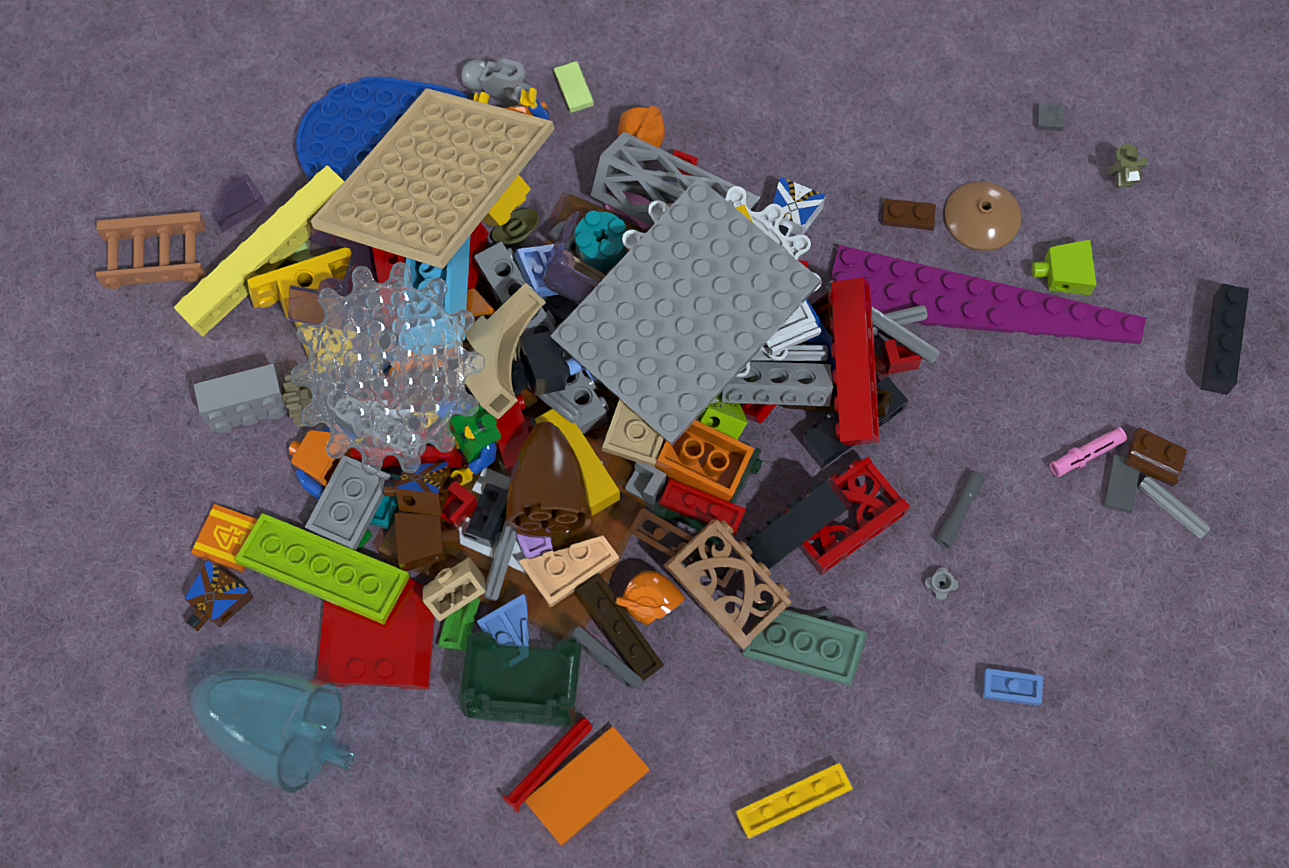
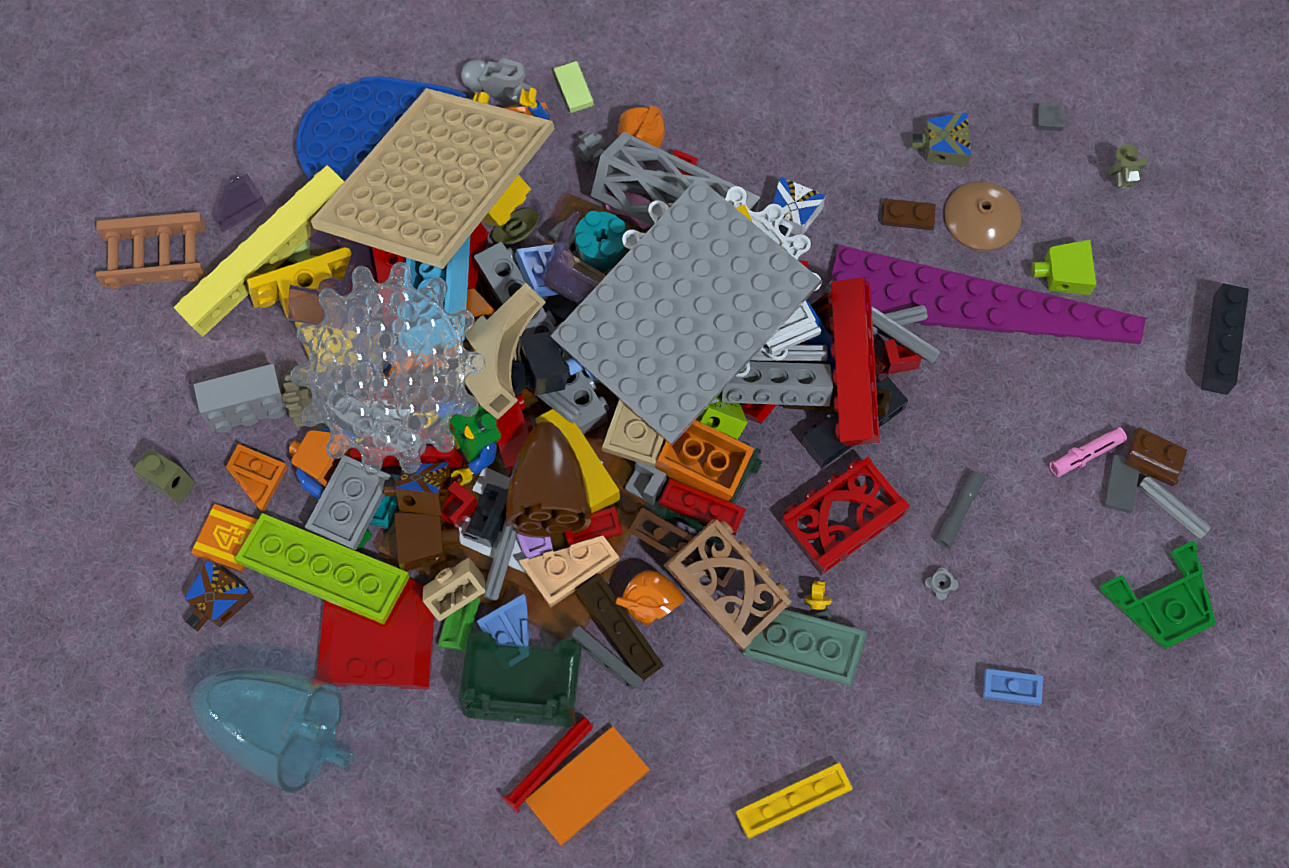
black brick [745,479,852,569] -> none
none -> olive torso [133,449,196,505]
none -> orange wing [226,444,288,512]
none -> red tile [565,506,623,547]
none -> light grey gear [576,131,607,164]
none -> yellow plate [804,580,832,609]
none -> torso [910,113,971,167]
none -> green wing [1099,540,1216,650]

